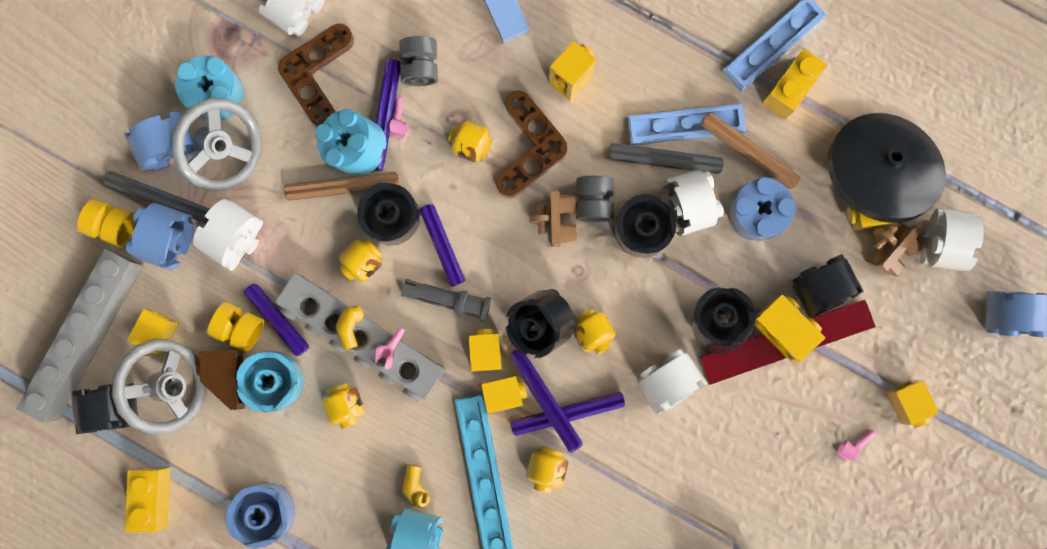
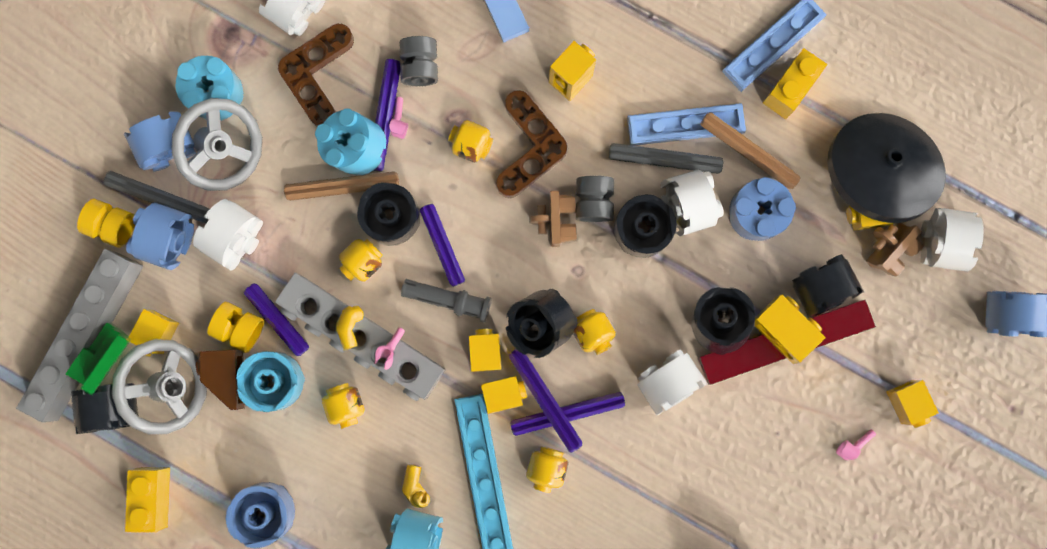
none -> green slope [65,322,131,395]

